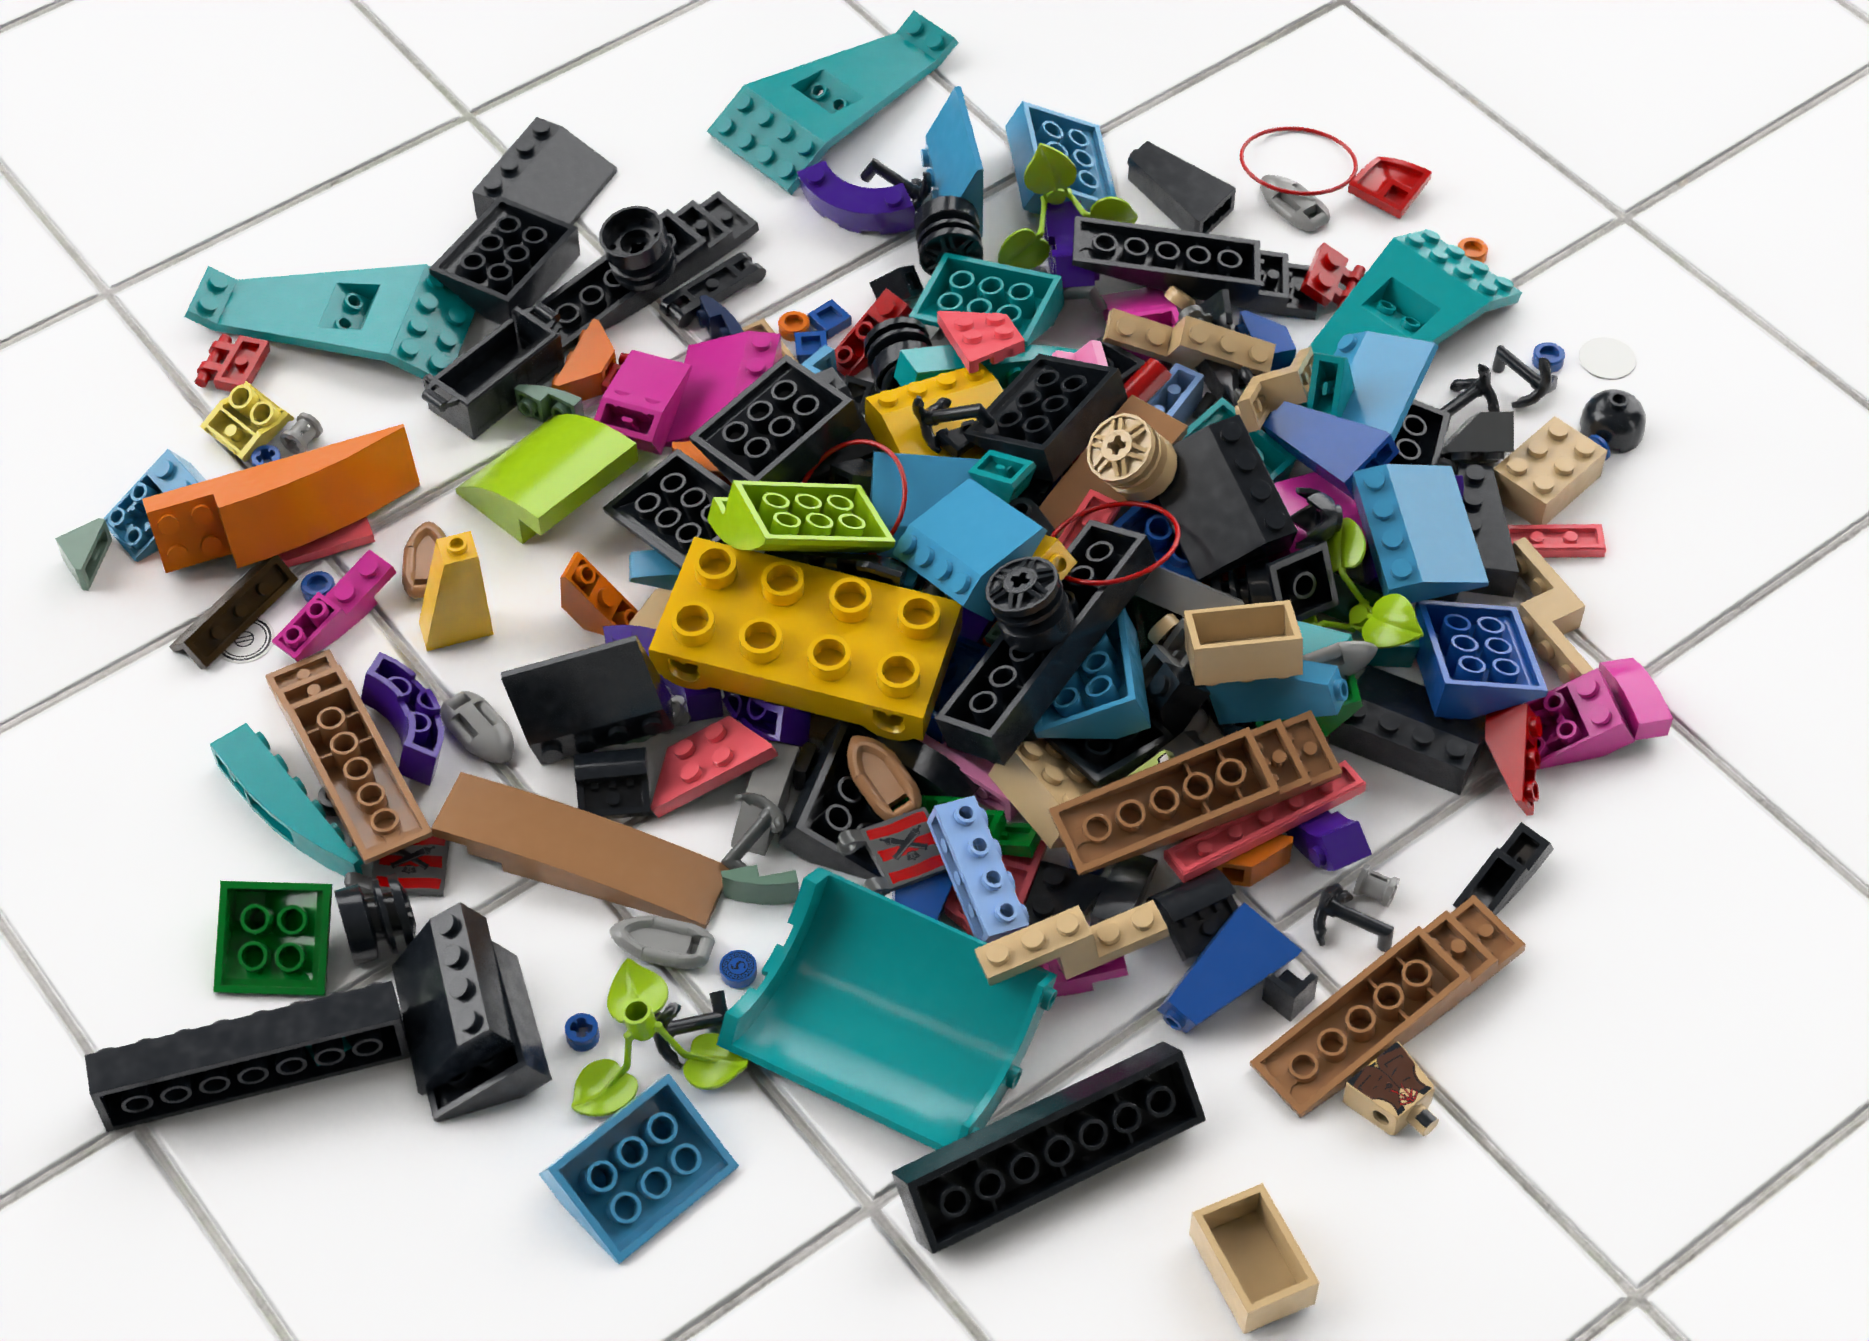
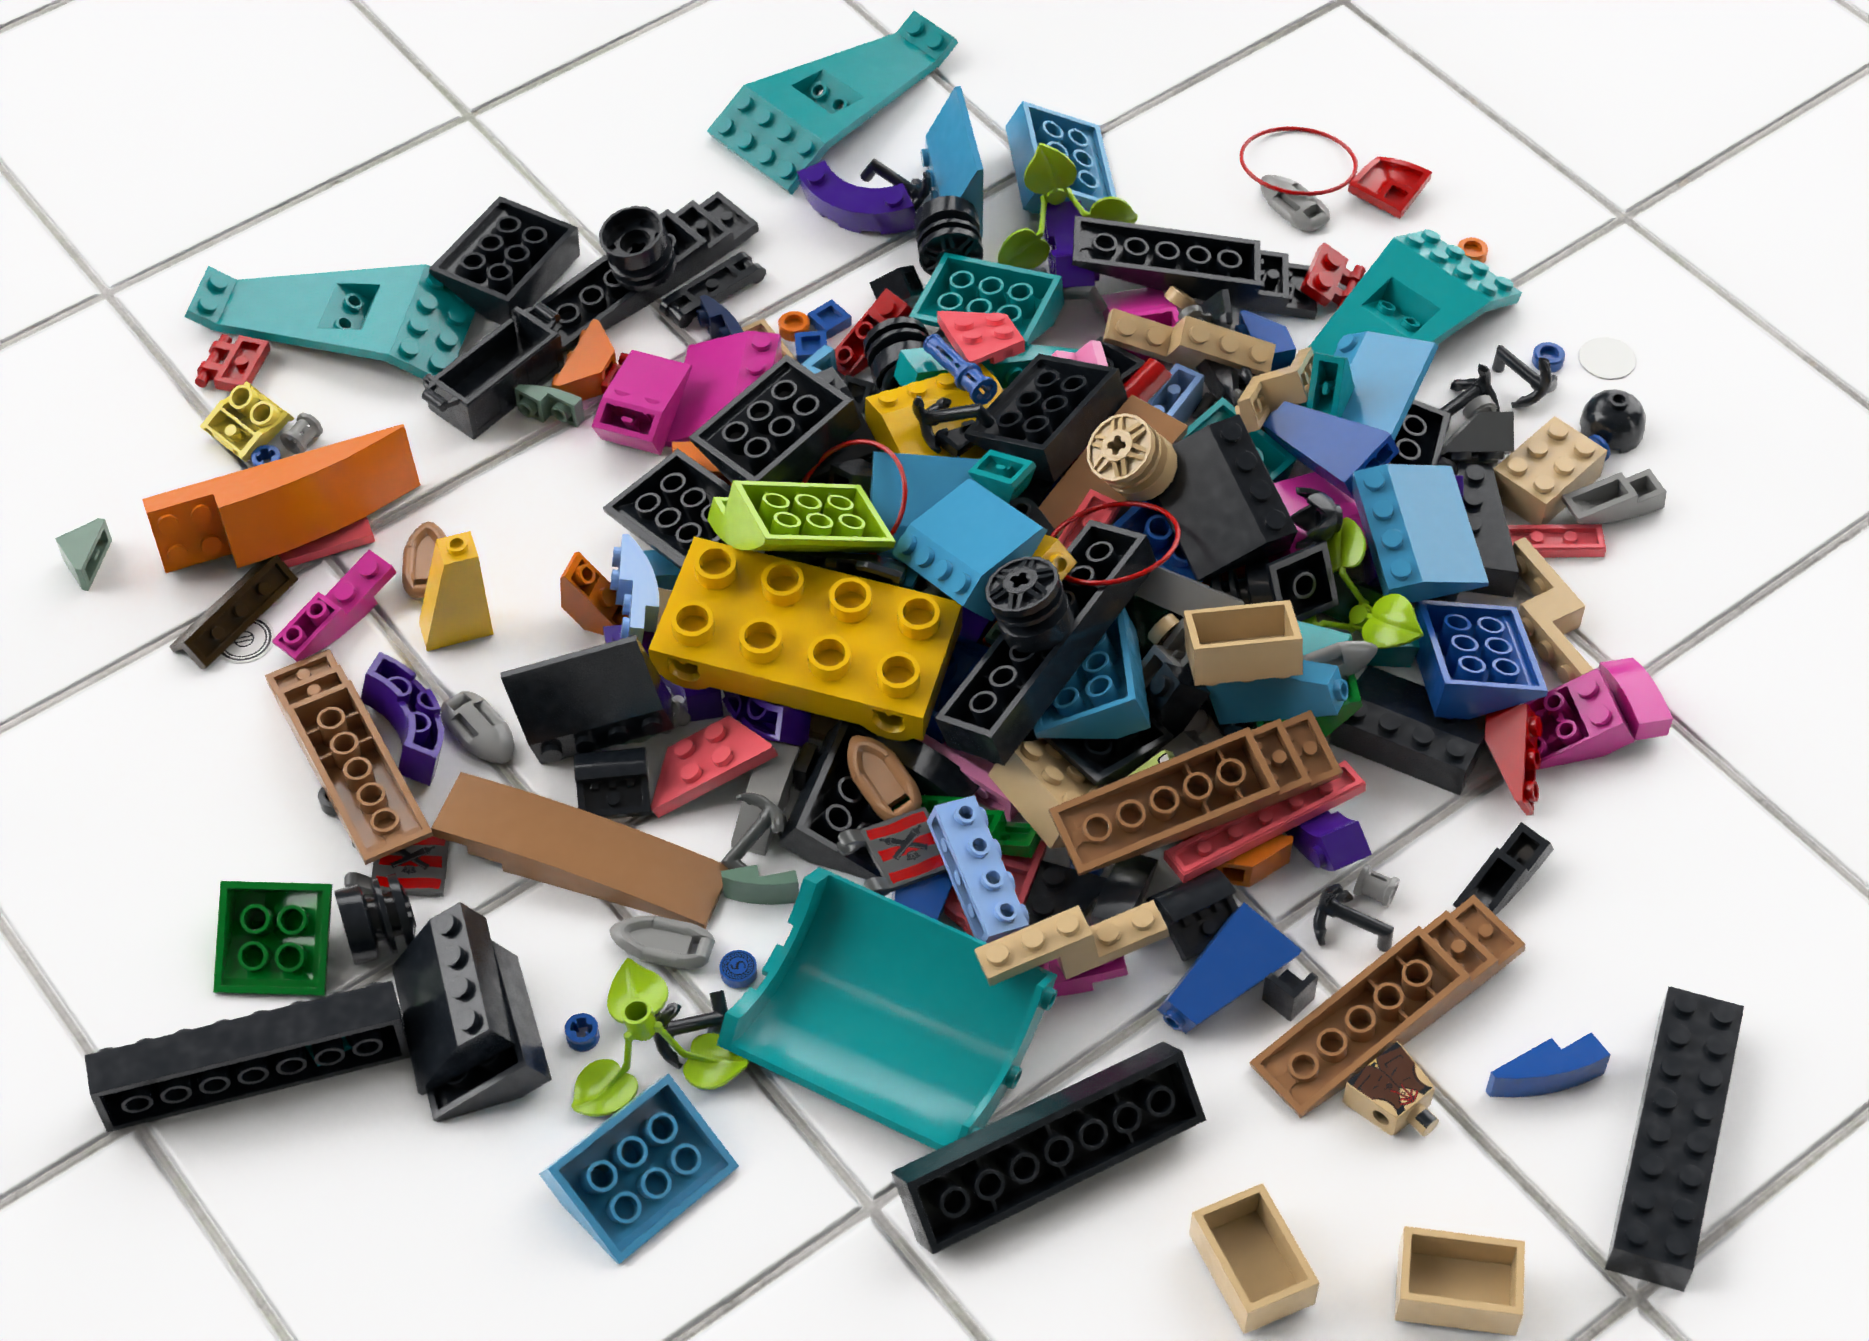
dark azure slope [103,448,206,562] -> none
teal slope [210,723,365,877] -> none
blue tile [301,571,335,602] -> none
lime slope [455,414,639,544] -> none
slope [472,117,617,225] -> none
black slope [1127,141,1236,234] -> none
none -> light blue slope [610,534,659,644]
none -> blue pin [923,334,997,405]
none -> tan piece [1394,1226,1525,1336]
none -> light grey tile [1462,395,1497,420]
none -> blue slope [1485,1032,1611,1098]
none -> light grey slope [1562,468,1667,524]
none -> black brick [1605,986,1744,1292]

